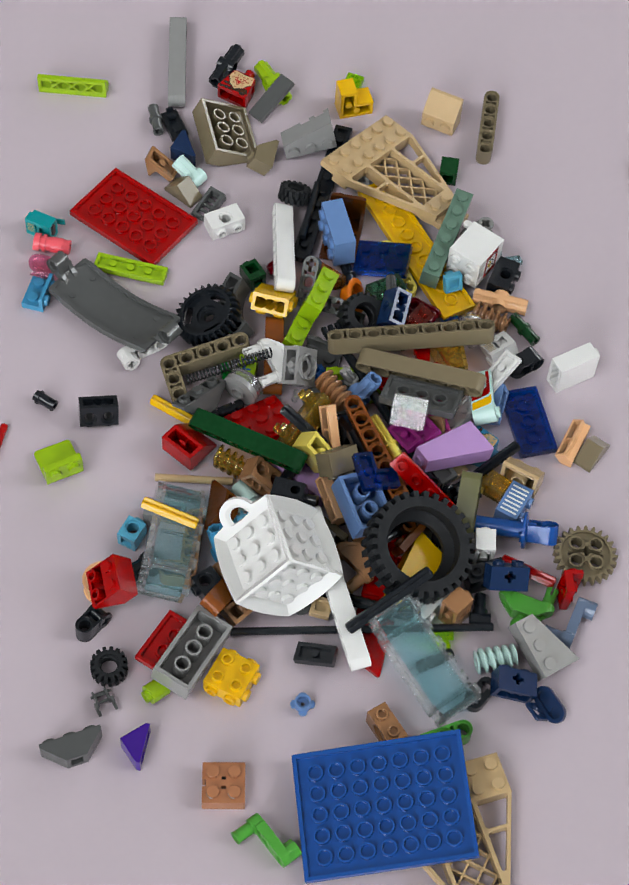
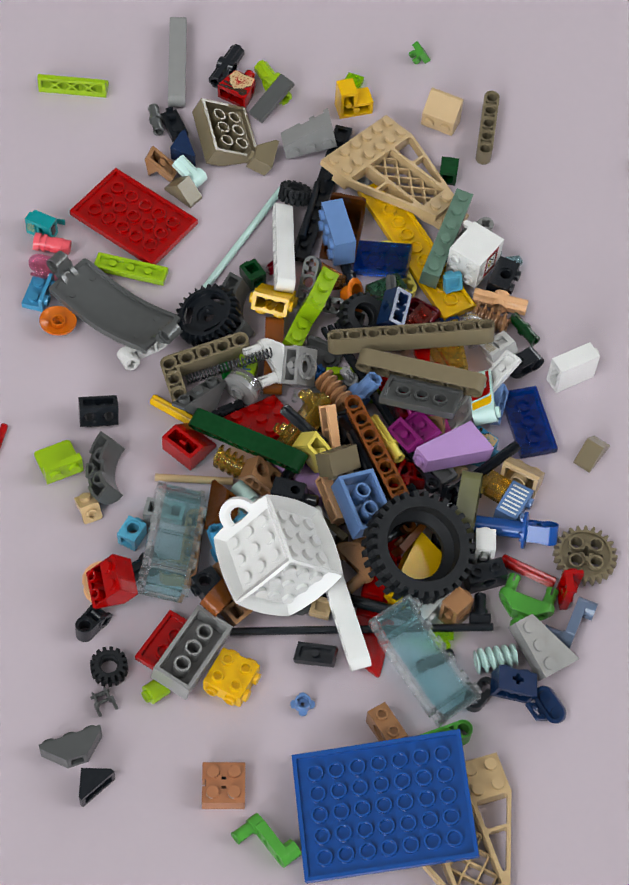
black pin [32,390,58,411] -> none
dark purple slope [120,723,151,771] -> none
yellow axle [141,497,199,529] -> none
dark grey slope [191,186,226,222] -> none
white brick [204,203,245,240] -> none
black axle [345,567,433,634] -> none
clear blue plate [352,451,401,493] -> none
clear piece [389,394,429,431] -> none
red bracket [390,452,454,507] -> none
dark blue brick [483,559,530,592] -> none
light nougat piece [555,419,591,468] -> none
none -> orange dish [39,306,77,336]
none -> tan bracket [74,493,103,524]
none -> black slope [79,768,115,807]
none -> dark grey brick [85,431,125,505]
none -> light aqua piece [199,186,280,290]
none -> bright green tile [409,41,431,64]

